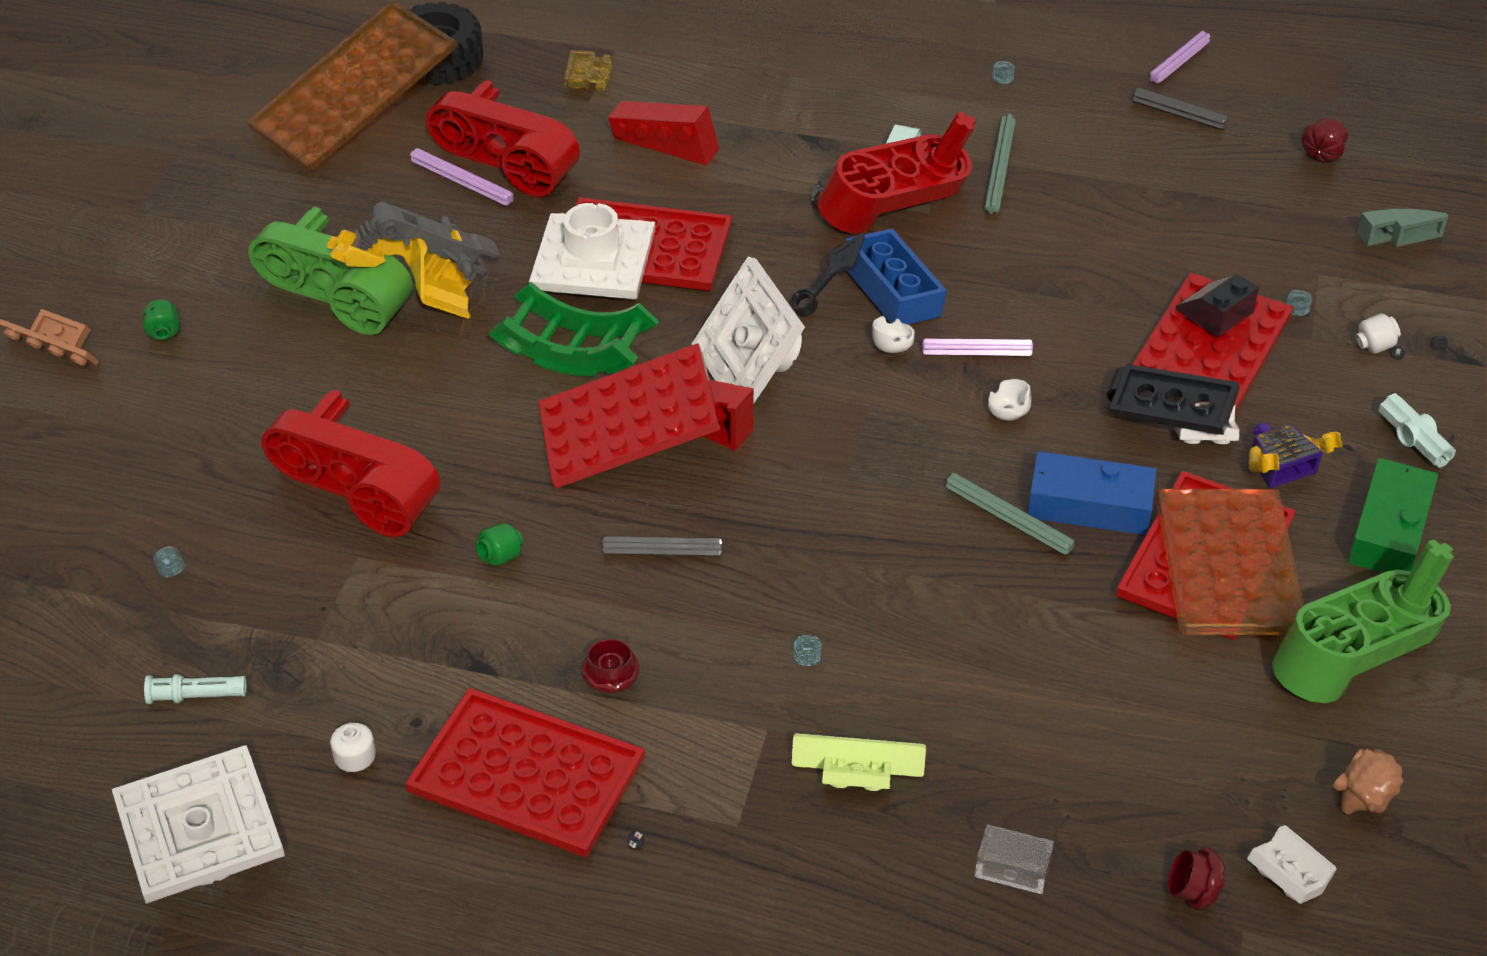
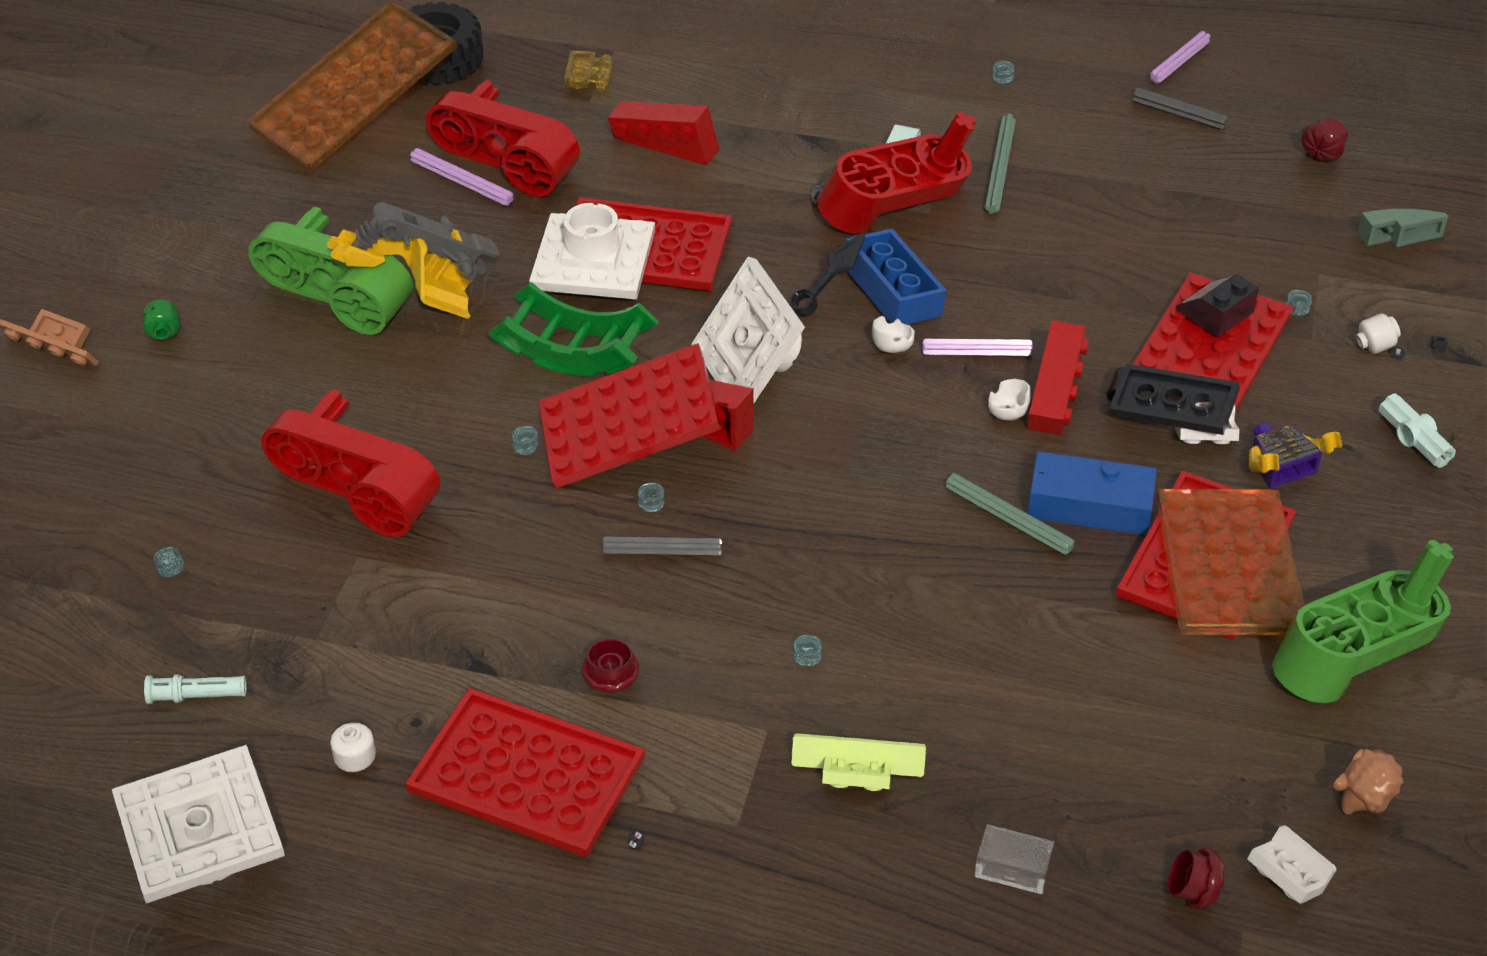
green head [476,523,523,566] -> none
green brick [1348,458,1439,573] -> none
none -> clear light blue bush [512,426,539,454]
none -> clear light blue bush [638,483,665,512]
none -> red wedge [1028,320,1089,435]

